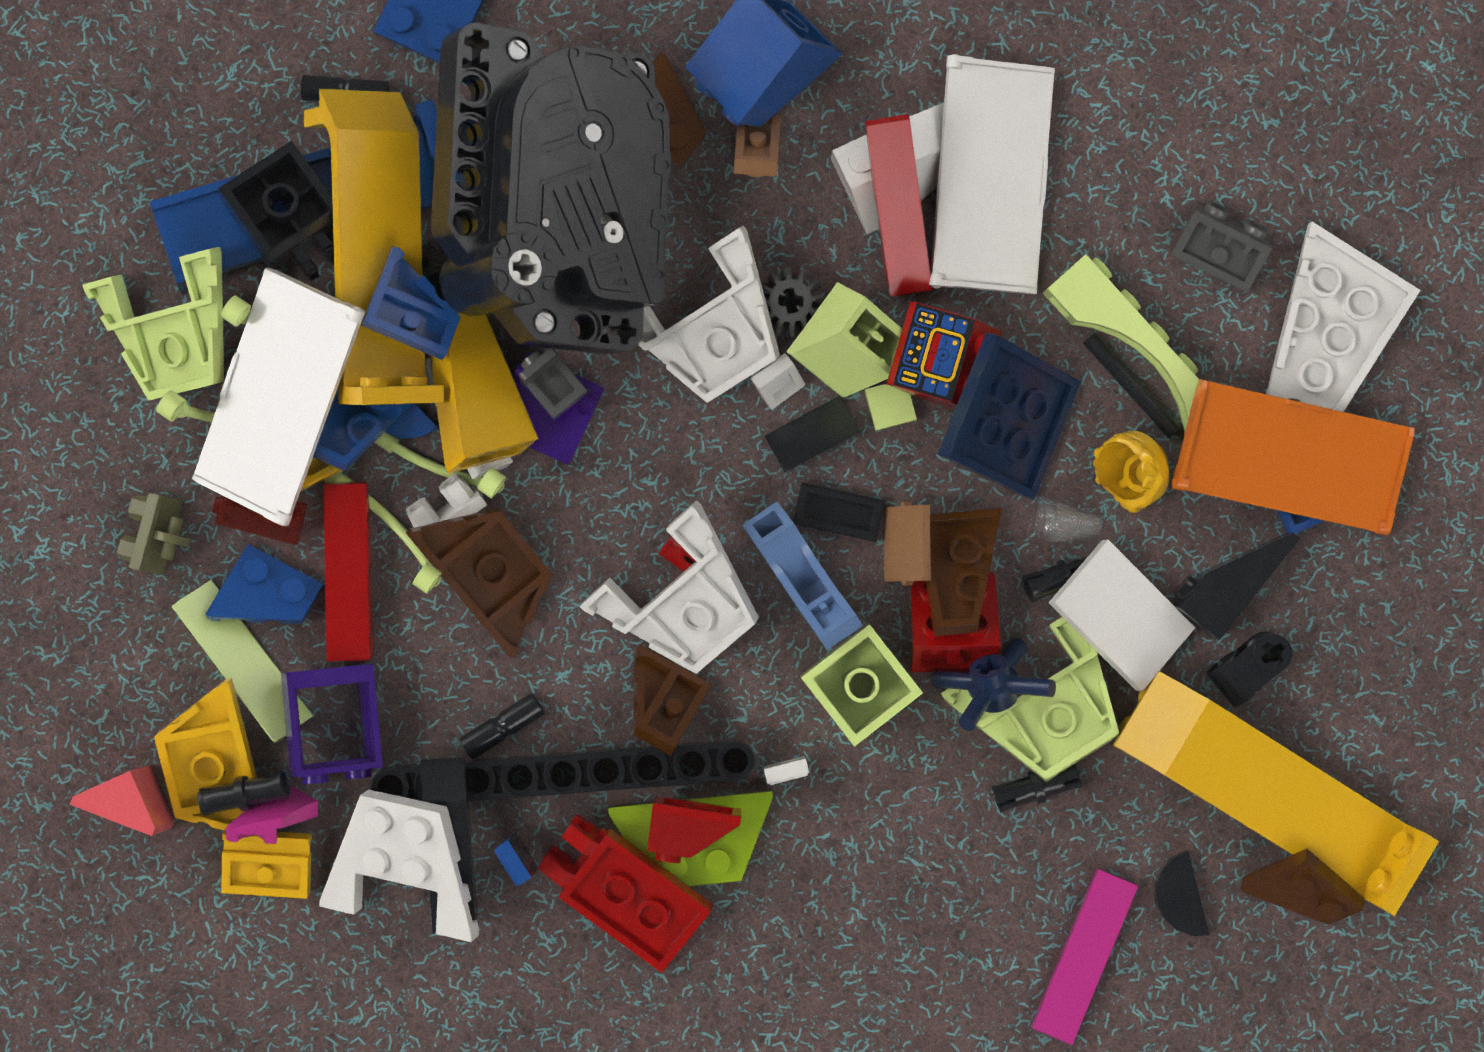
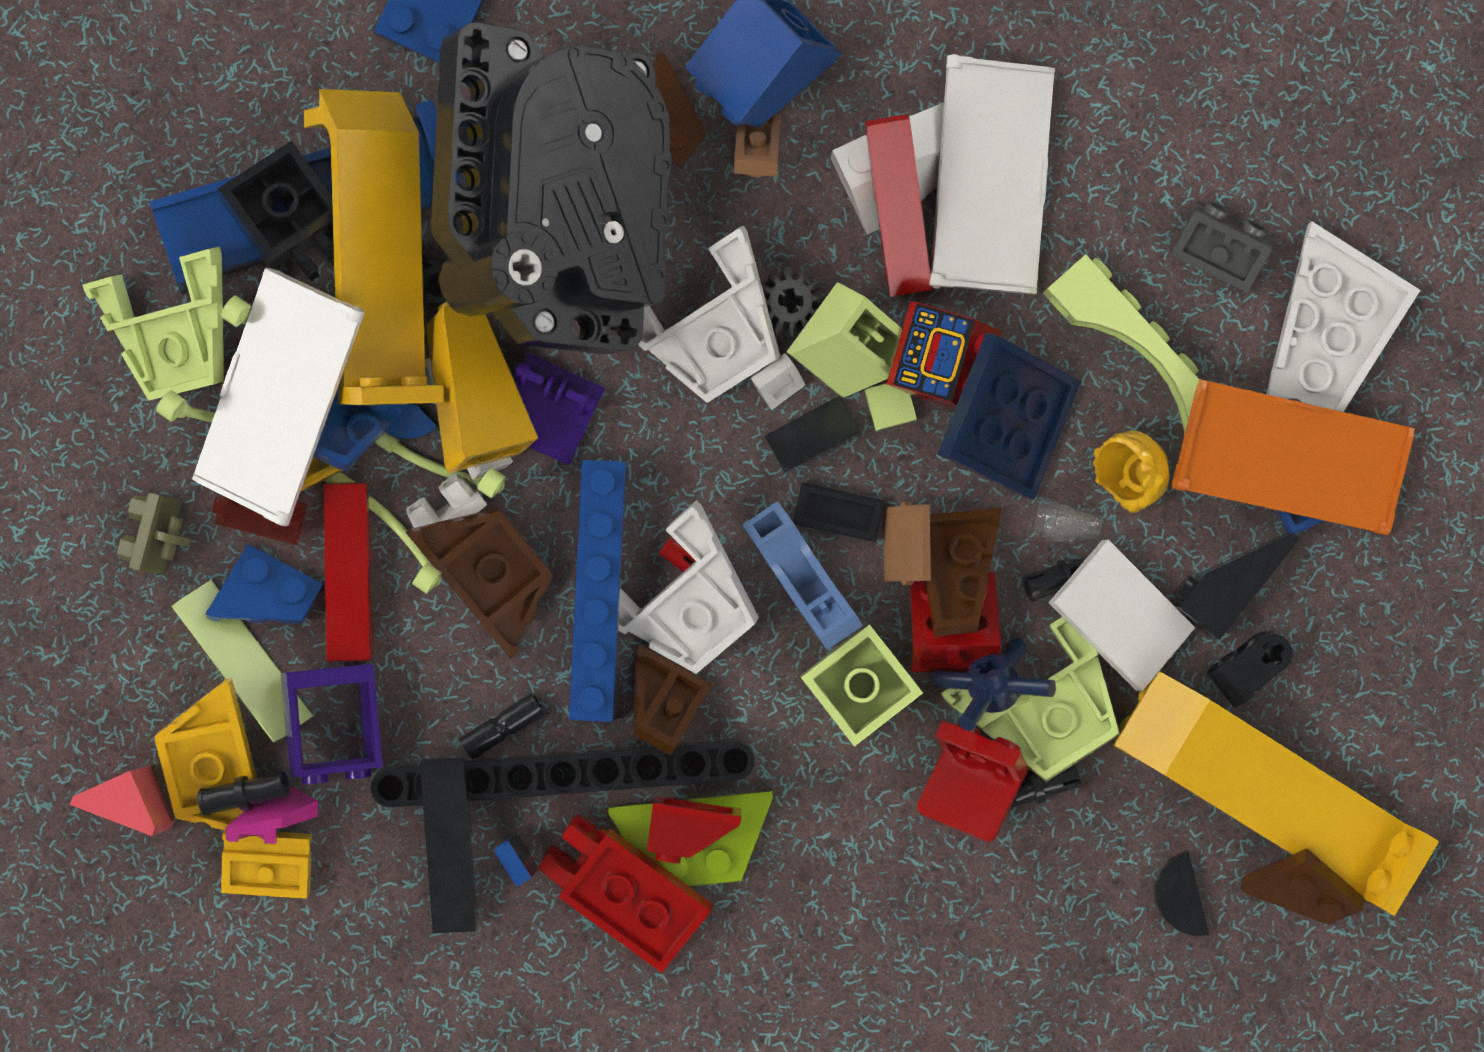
black piece [301,75,390,102] -> none
white wing [319,789,479,942] -> none
blue wing [361,246,461,360] -> none
dark grey bracket [519,347,588,421] -> none
white tile [764,756,809,785] -> none
dark pink tile [1031,868,1138,1045] -> none
black bar [1083,332,1181,438] -> none
none -> blue arch [569,460,628,722]
none -> red bracket [917,721,1029,843]

